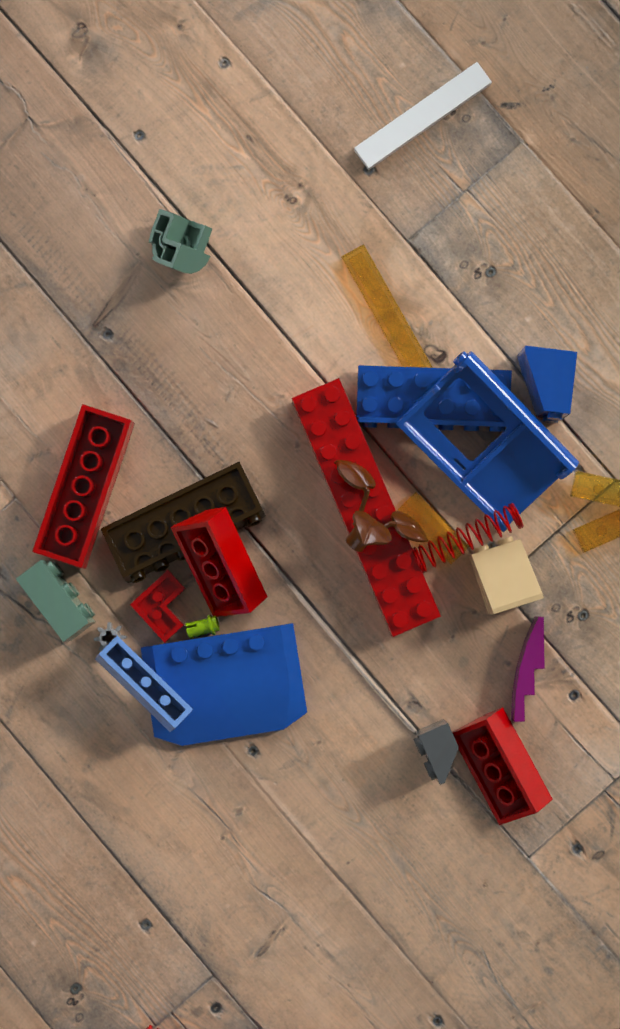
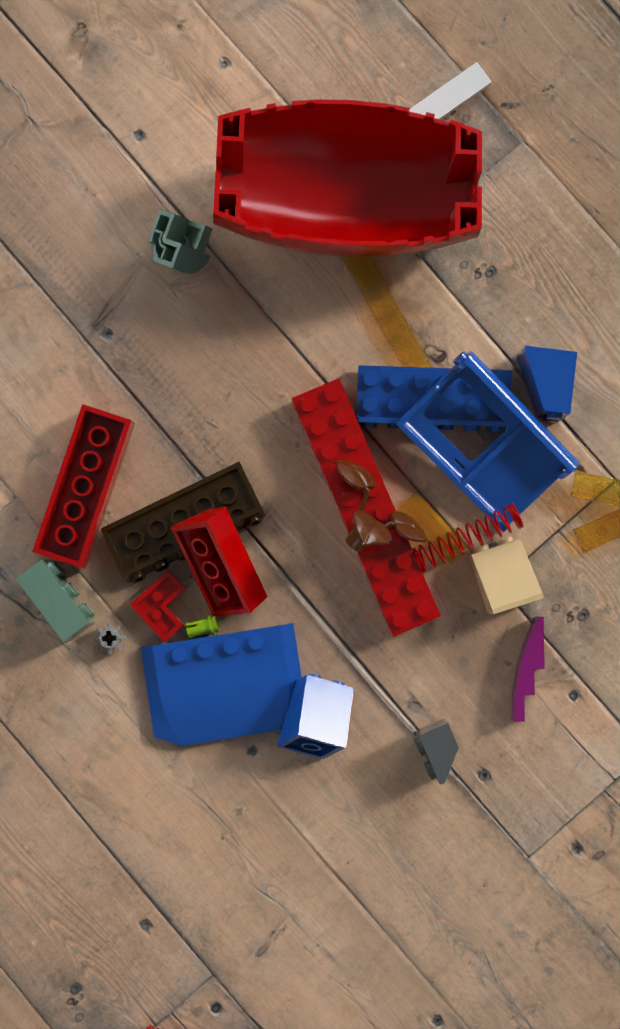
medium blue brick [95,636,193,732] -> none
red slope [452,707,553,825] -> none
none -> red windscreen [213,99,482,257]
none -> slope [277,674,354,759]

